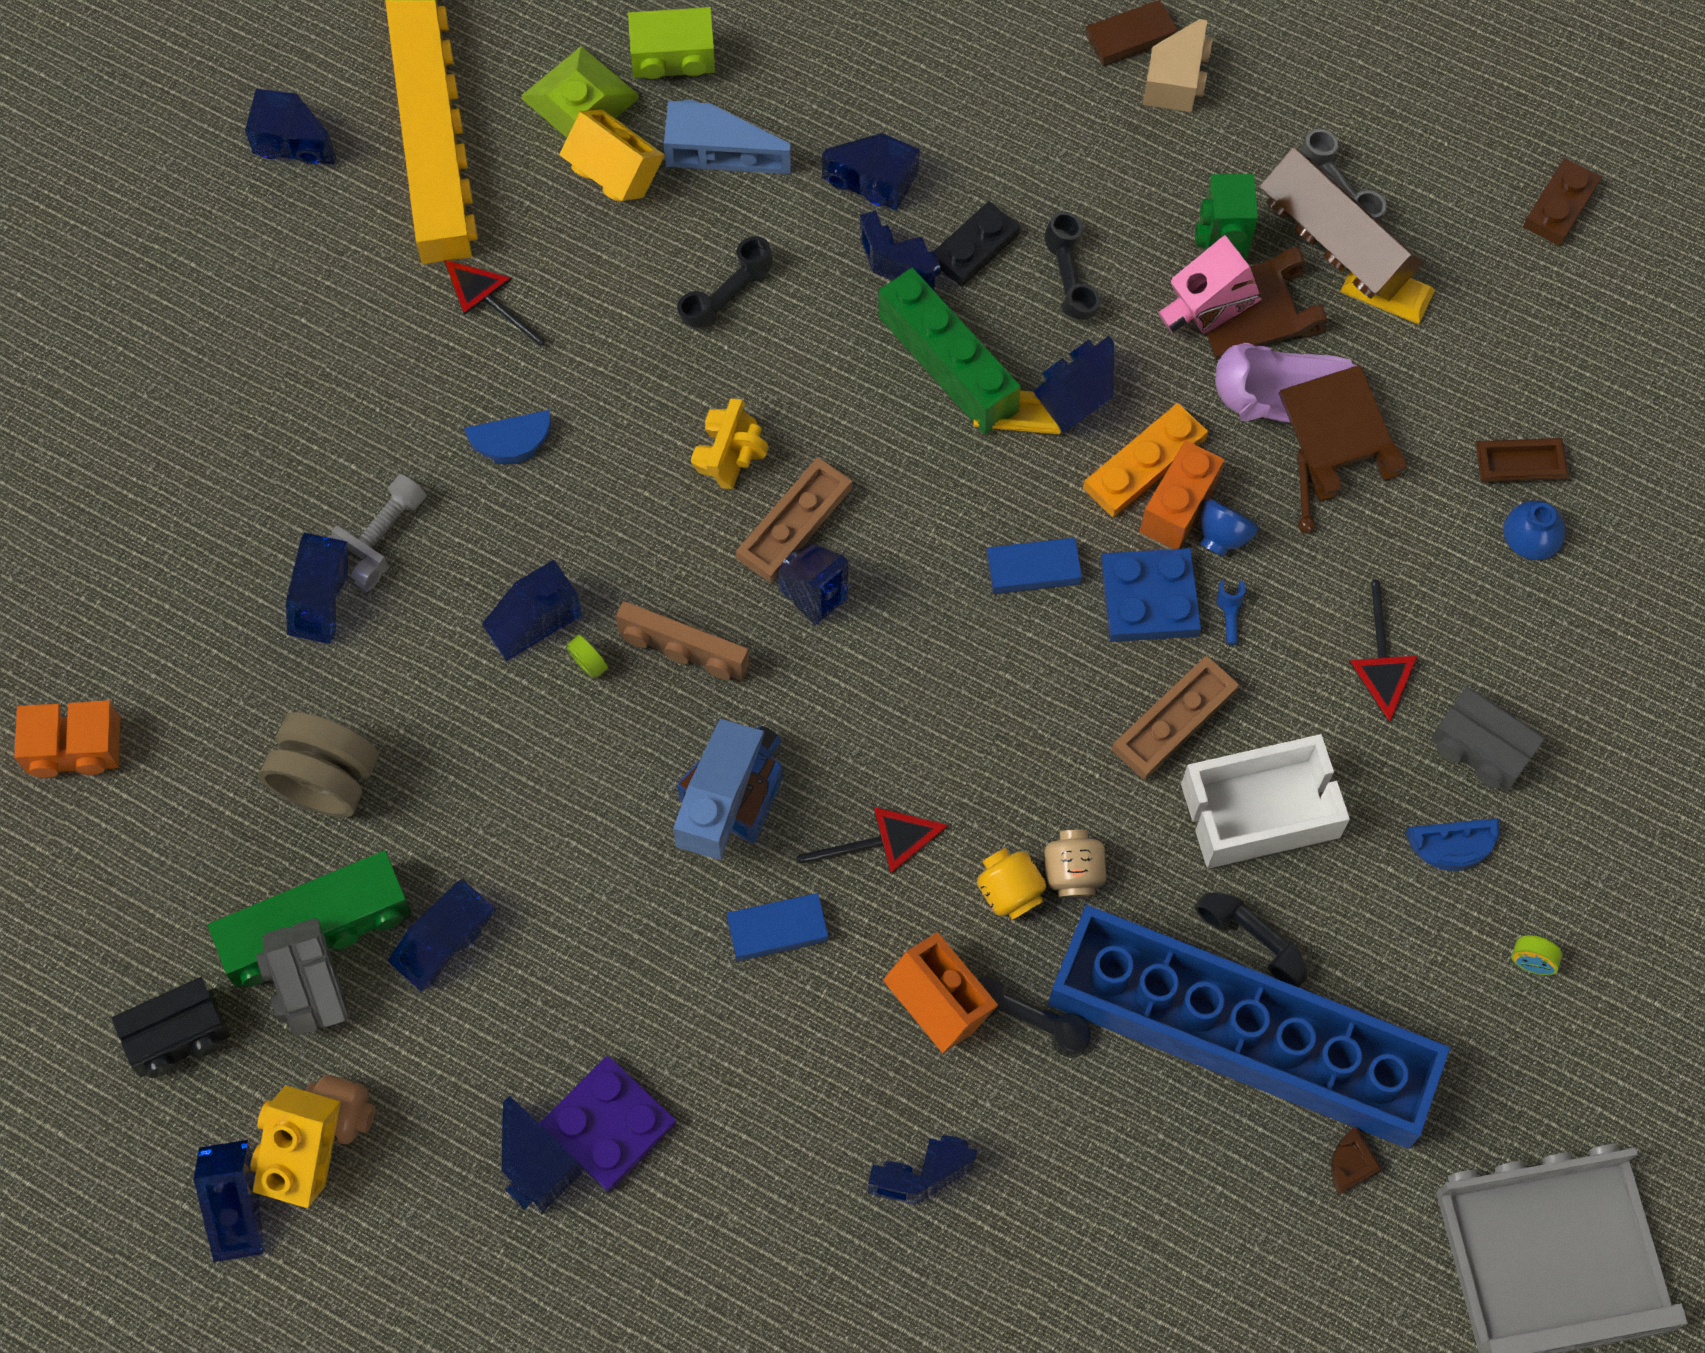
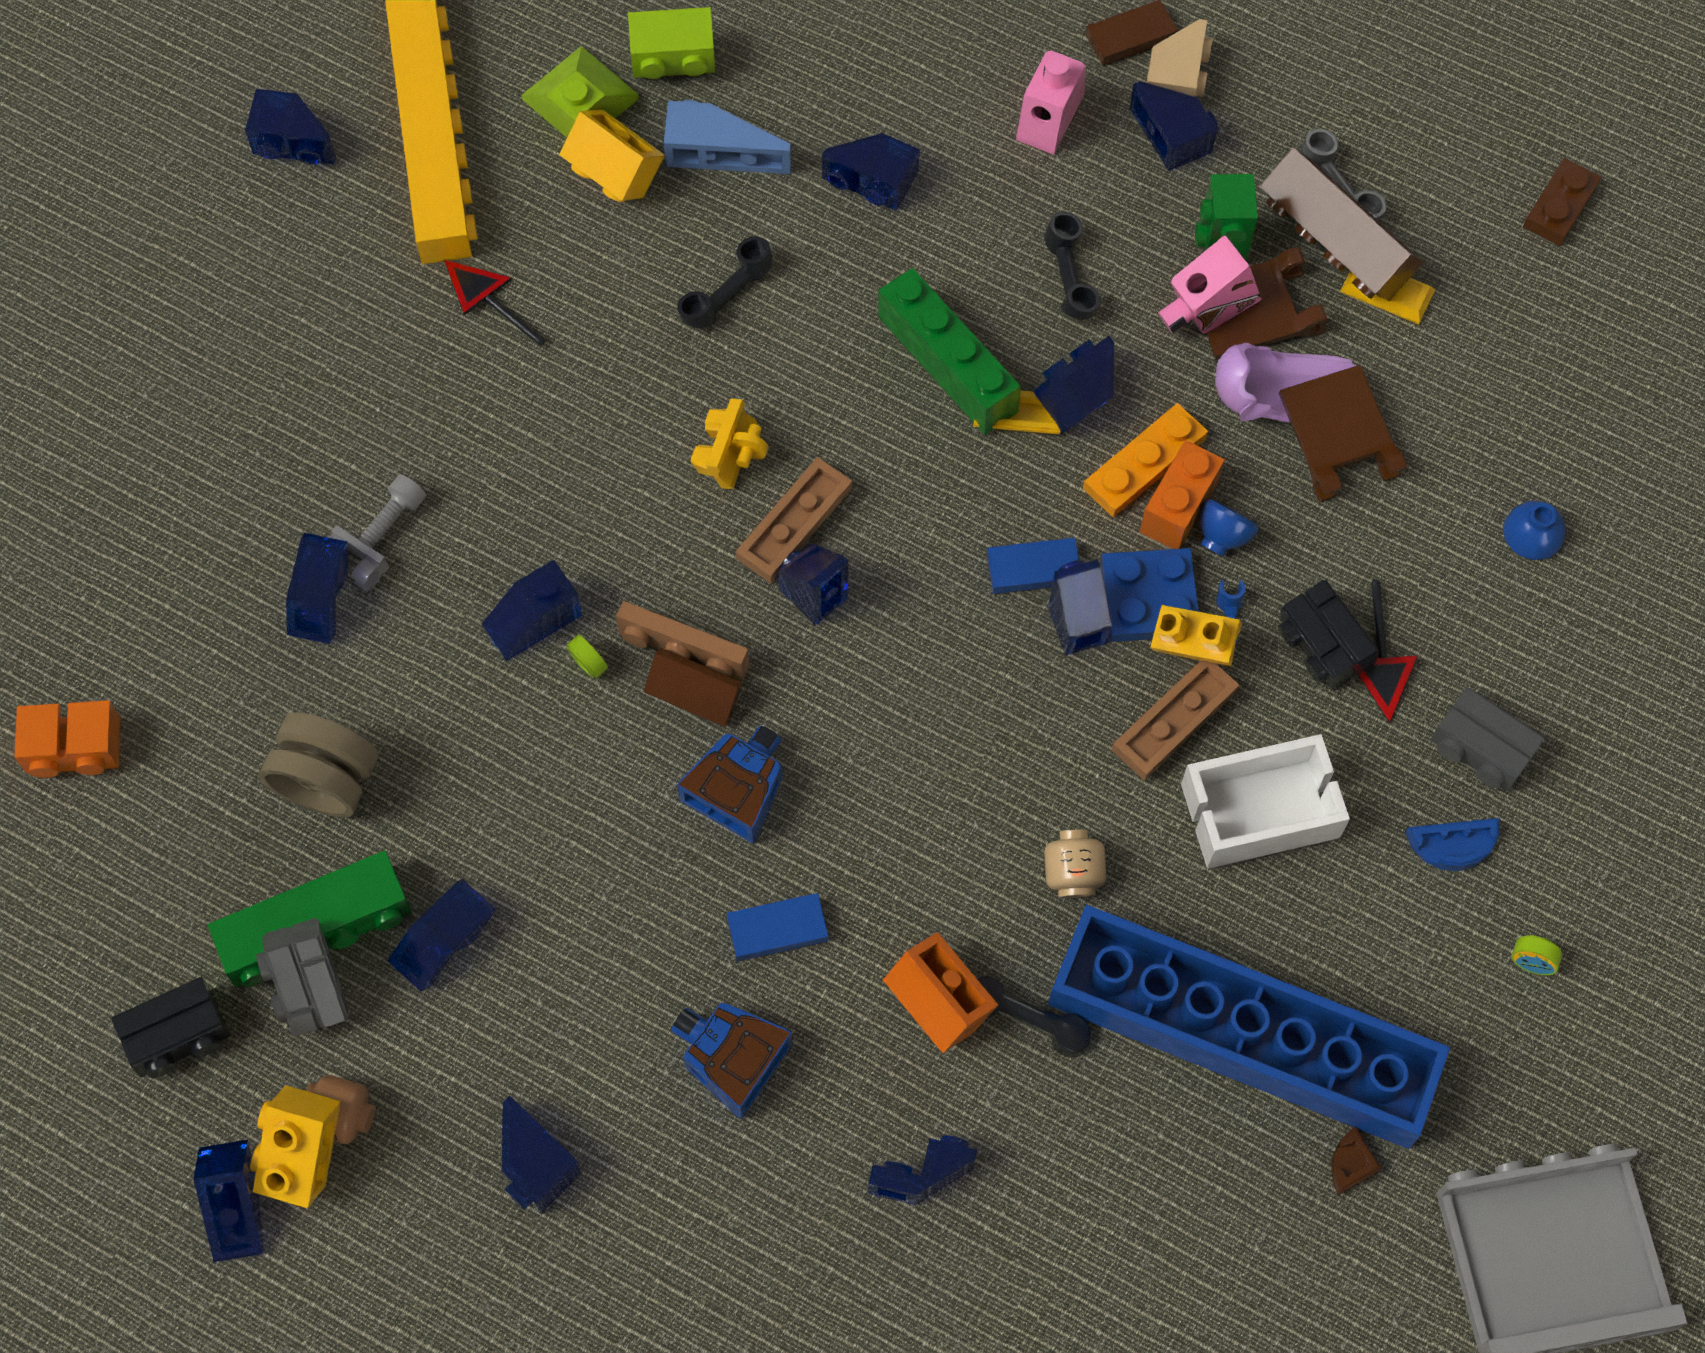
blue tile [464,410,551,464] -> none
dark purple plate [539,1055,676,1194] -> none
medium blue slope [673,719,764,860] -> none
piece [796,807,948,874] -> none
clear blue slope [859,211,941,291] -> none
black plate [931,201,1020,287] -> none
yellow head [977,847,1046,920] -> none
black bar [1194,892,1307,988] -> none
reddish brown hinge [1297,448,1315,534] -> none
reddish brown tile [1475,438,1569,482] -> none
none -> reddish brown tile [643,648,743,727]
none -> torso [671,1003,792,1119]
none -> bright pink torso [1016,51,1086,155]
none -> clear blue slope [1048,559,1112,656]
none -> clear blue slope [1129,81,1218,171]
none -> yellow hips [1150,605,1242,666]
none -> black brick [1278,580,1379,690]

